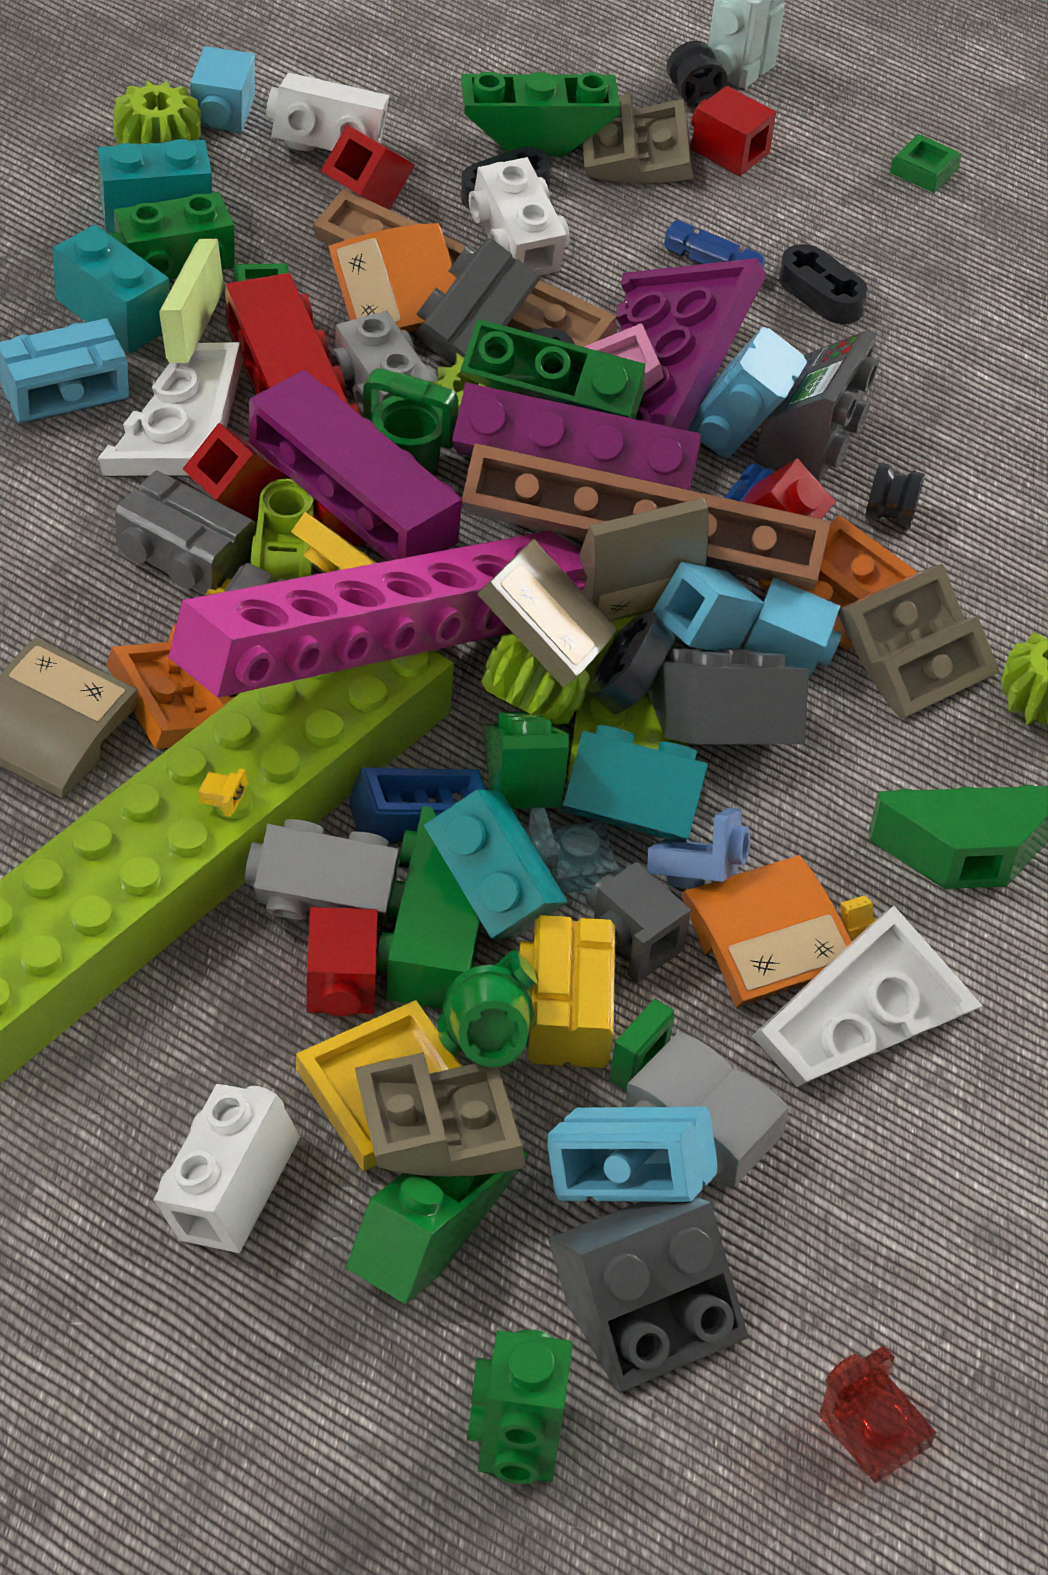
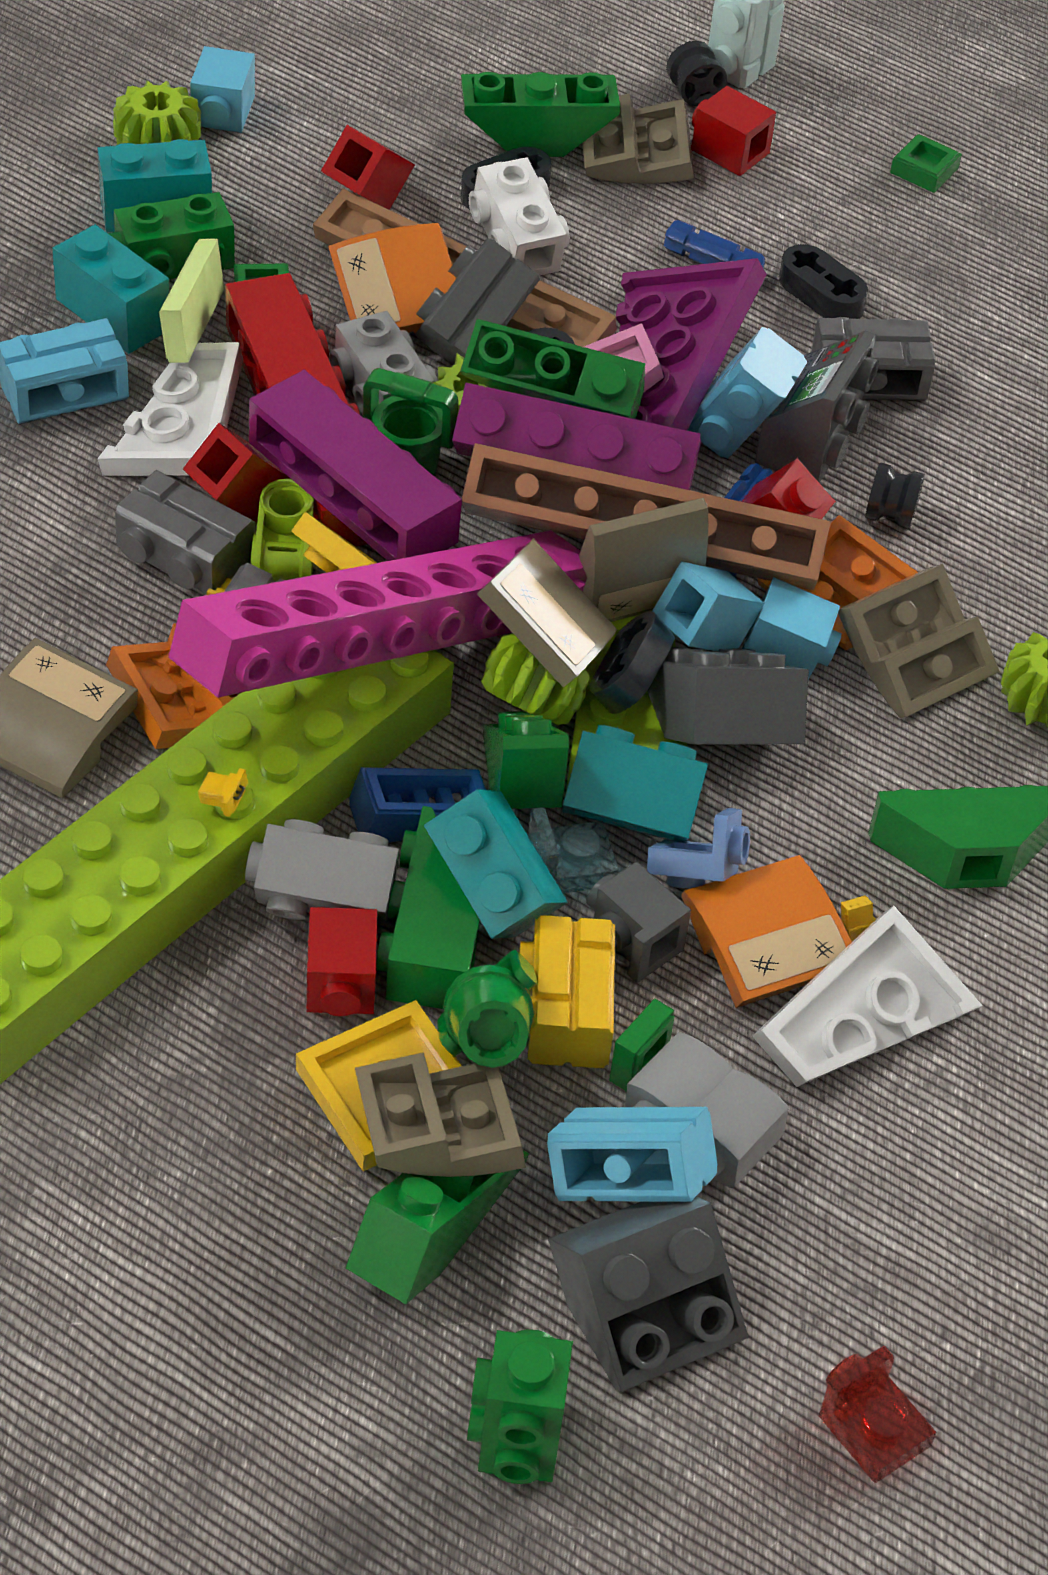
white brick [153,1084,301,1253] -> none
white brick [266,72,389,151] -> none
none -> flat silver brick [811,317,935,401]

